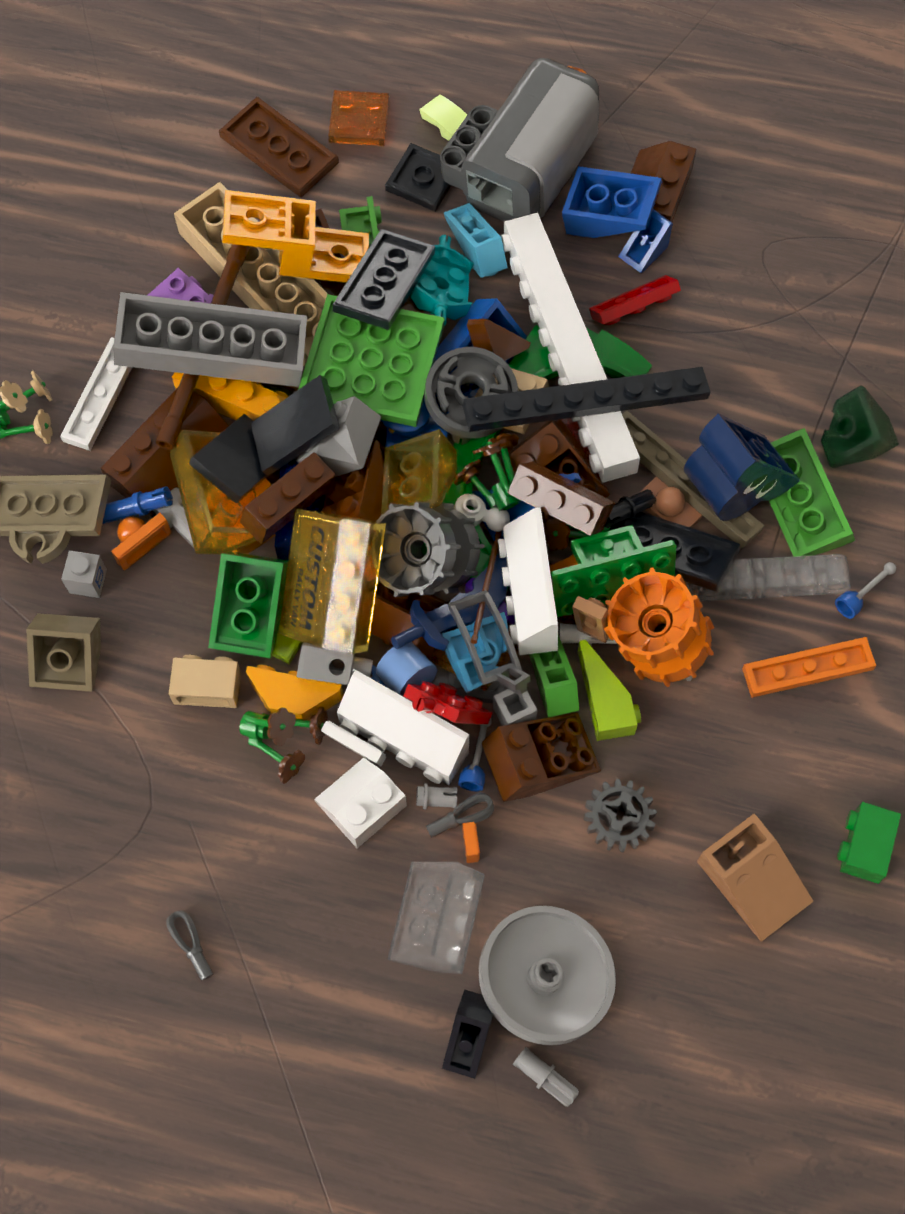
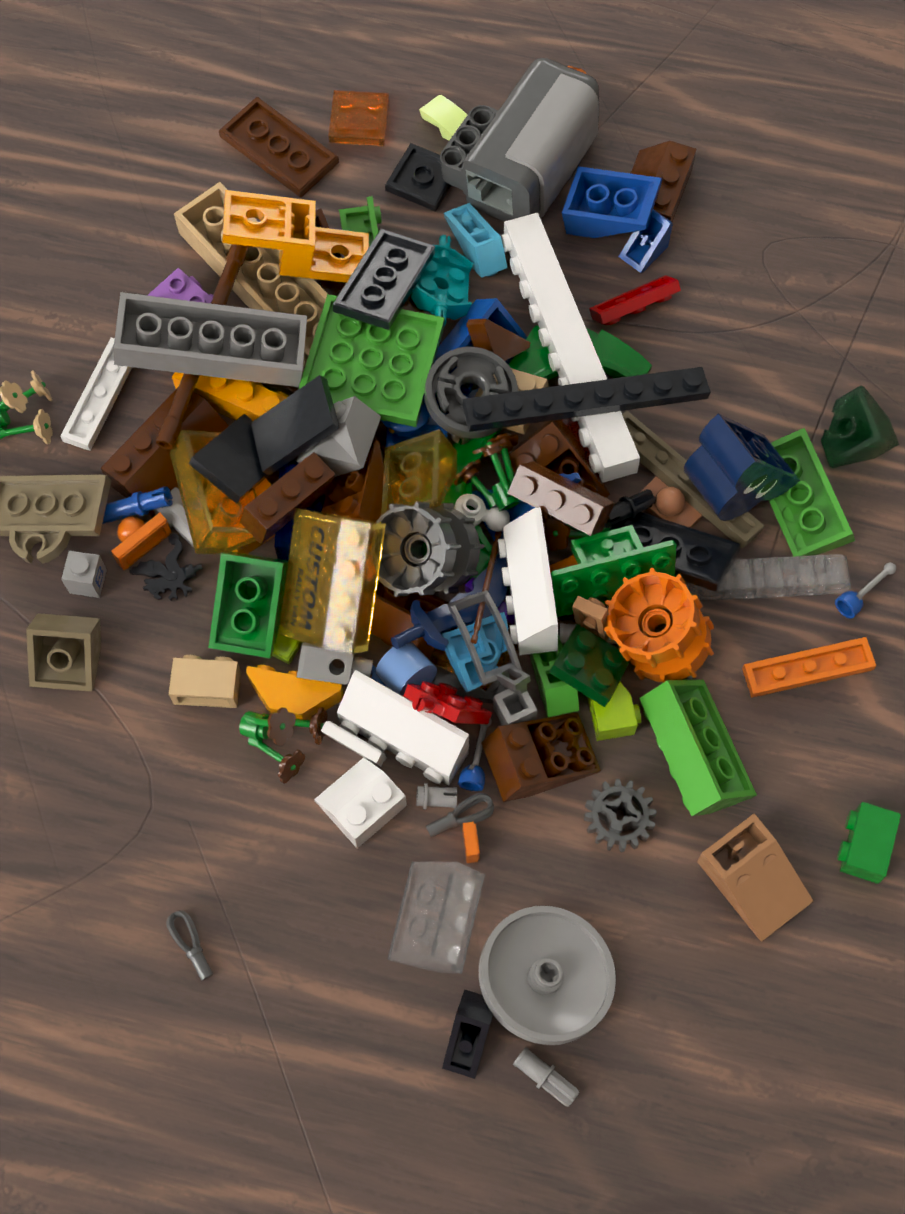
none -> black piece [129,533,203,601]
none -> dark green plate [549,624,631,707]
none -> bright green slope [639,680,757,816]

